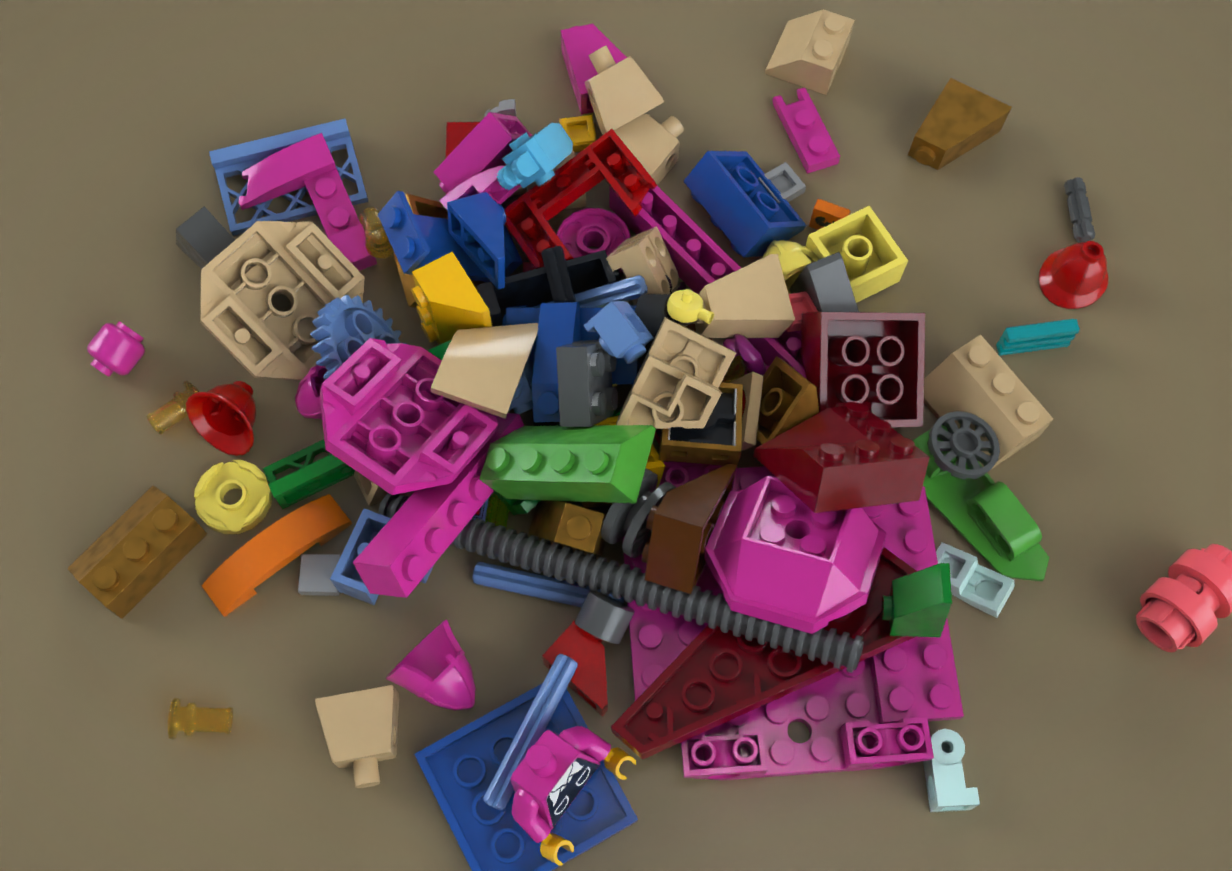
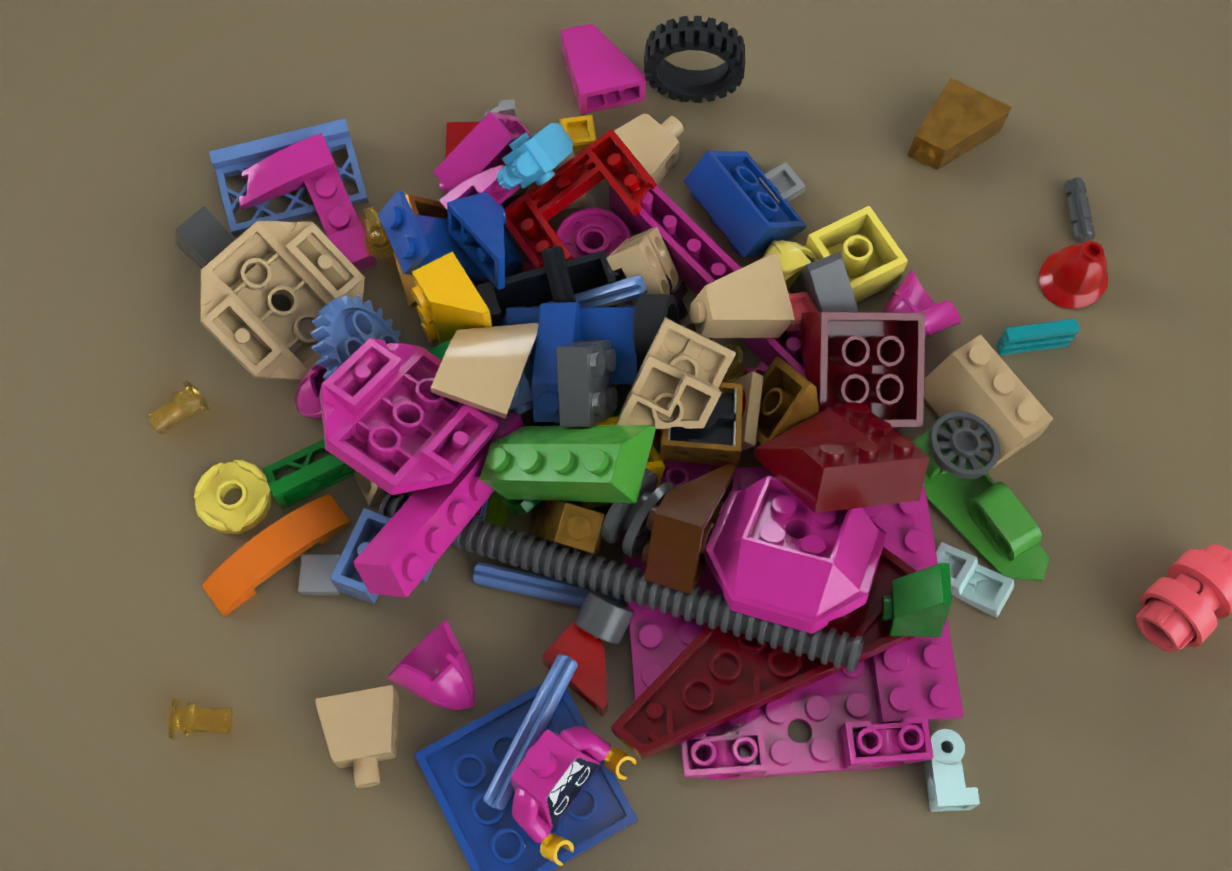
pearl gold slope [67,485,207,619] -> none
dark pink head [87,321,145,377] -> none
red hat [186,381,257,456] -> none
medium blue brick [583,300,654,364] -> none
tan torso [585,45,664,135] -> none
light yellow piece [667,289,714,324] -> none
magenta arm [723,334,766,376] -> none
tan slope [765,9,855,95] -> none
dark pink hinge [772,88,840,174] -> none
orange tile [809,199,851,230] -> none
none -> black tyre [644,16,745,103]
none -> dark pink helmet [883,269,962,337]

